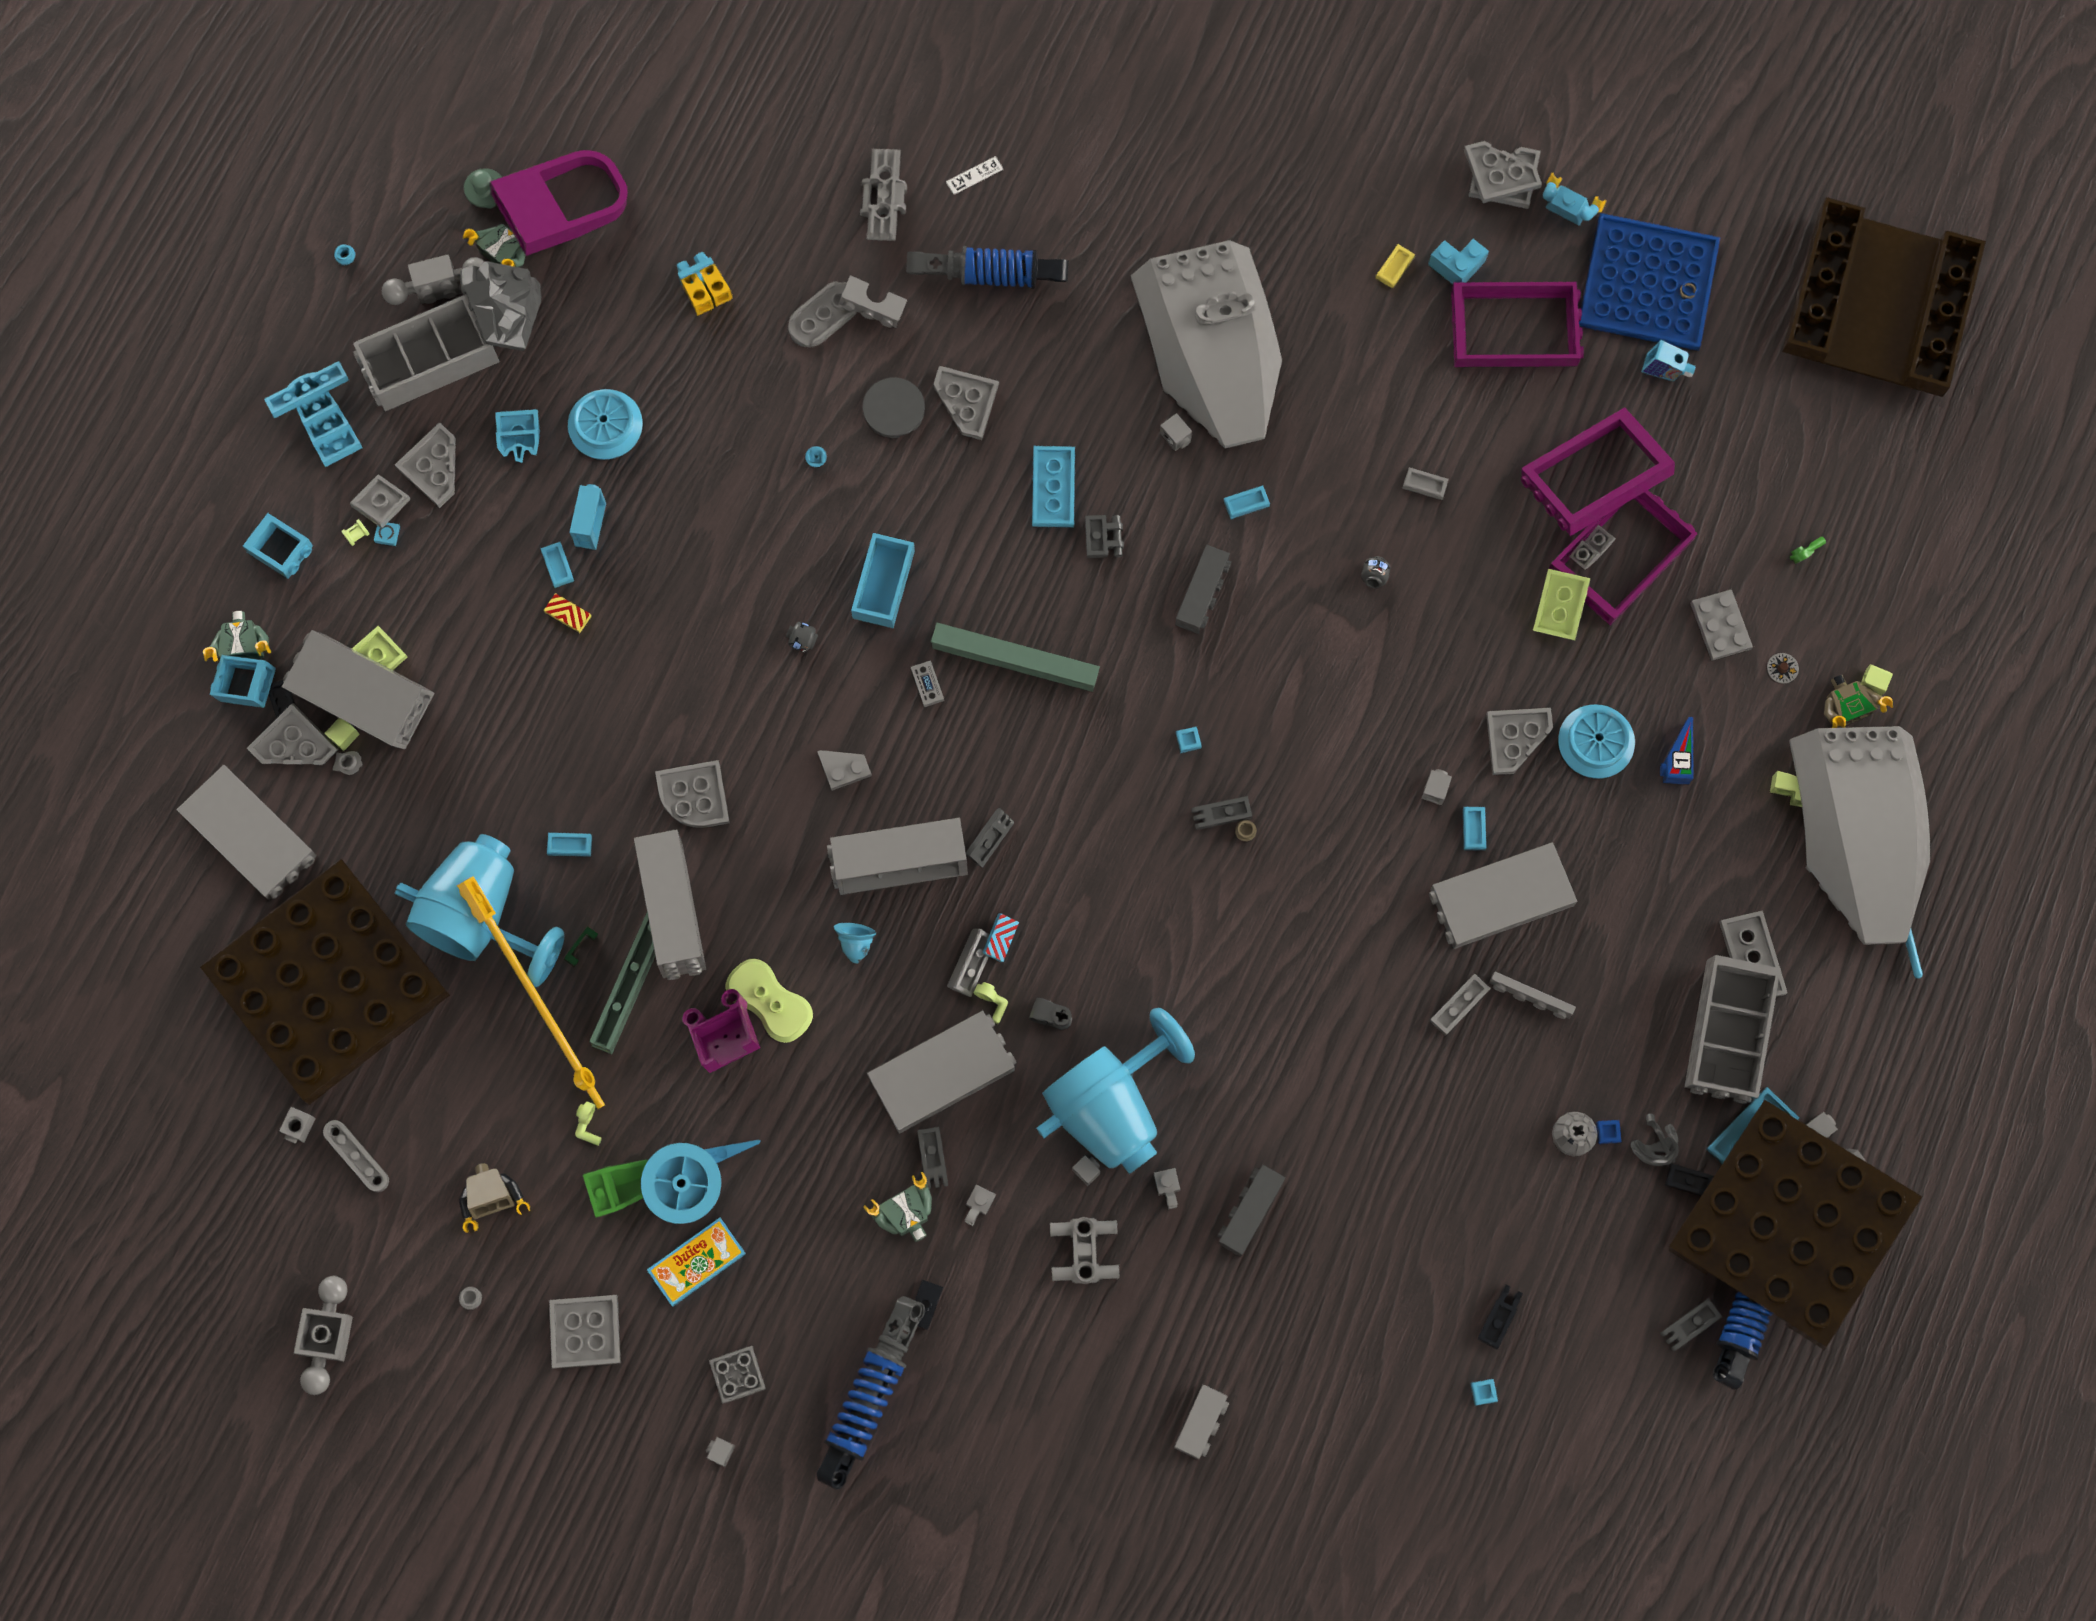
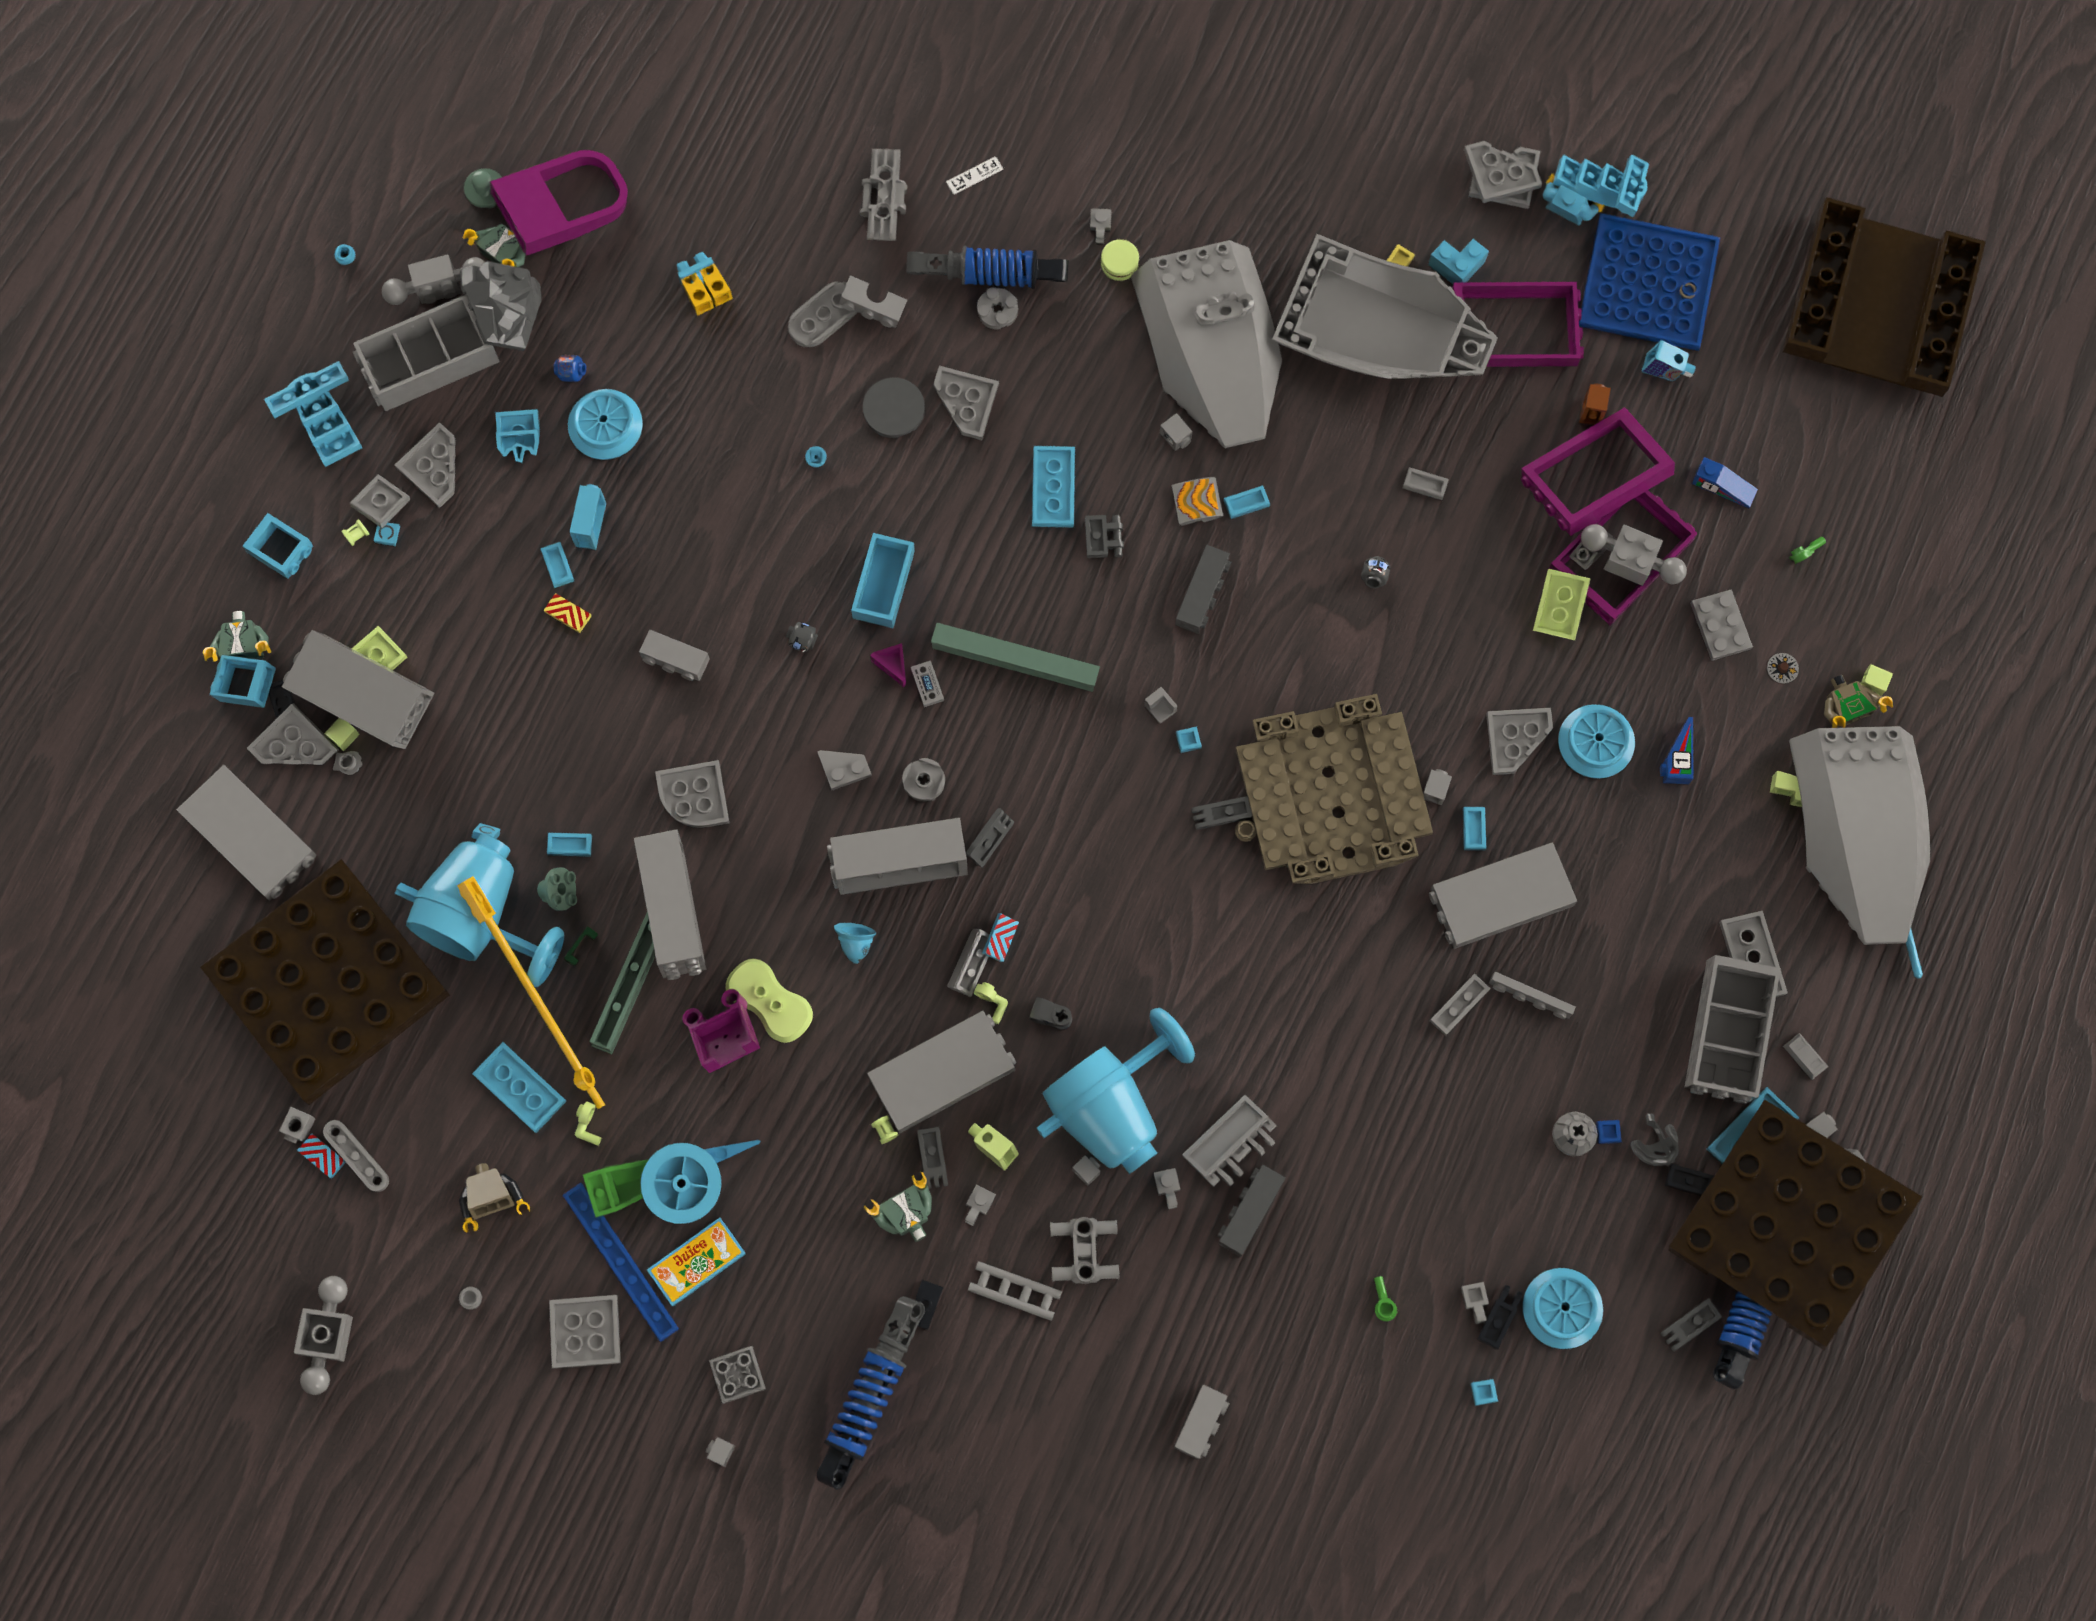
none -> tile [297,1134,346,1179]
none -> medium azure tile [472,823,500,839]
none -> medium azure tile [472,1042,566,1133]
none -> sand green plate [537,867,577,911]
none -> blue head [554,355,586,382]
none -> blue tile [563,1183,679,1342]
none -> light grey brick [639,629,710,681]
none -> magenta slope [870,643,906,688]
none -> yellowish green bush [871,1115,899,1144]
none -> light grey plate [902,758,945,802]
none -> yellowish green torso [968,1123,1019,1171]
none -> light grey bar [968,1261,1062,1321]
none -> light grey plate [977,287,1018,330]
none -> light grey plate [1090,209,1111,244]
none -> yellowish green head [1101,240,1139,281]
none -> light grey panel [1144,687,1177,724]
none -> slope [1172,477,1223,526]
none -> light grey hinge [1182,1095,1276,1187]
none -> dark tan slope [1236,694,1433,884]
none -> light grey windscreen [1272,234,1498,379]
none -> bright green plate [1374,1276,1397,1322]
none -> light grey plate [1461,1282,1489,1324]
none -> medium azure piece [1523,1268,1603,1349]
none -> medium azure slope [1553,154,1649,217]
none -> dark orange brick [1579,384,1611,426]
none -> light grey brick [1581,524,1687,586]
none -> slope [1691,457,1758,508]
none -> light grey tile [1783,1033,1828,1080]

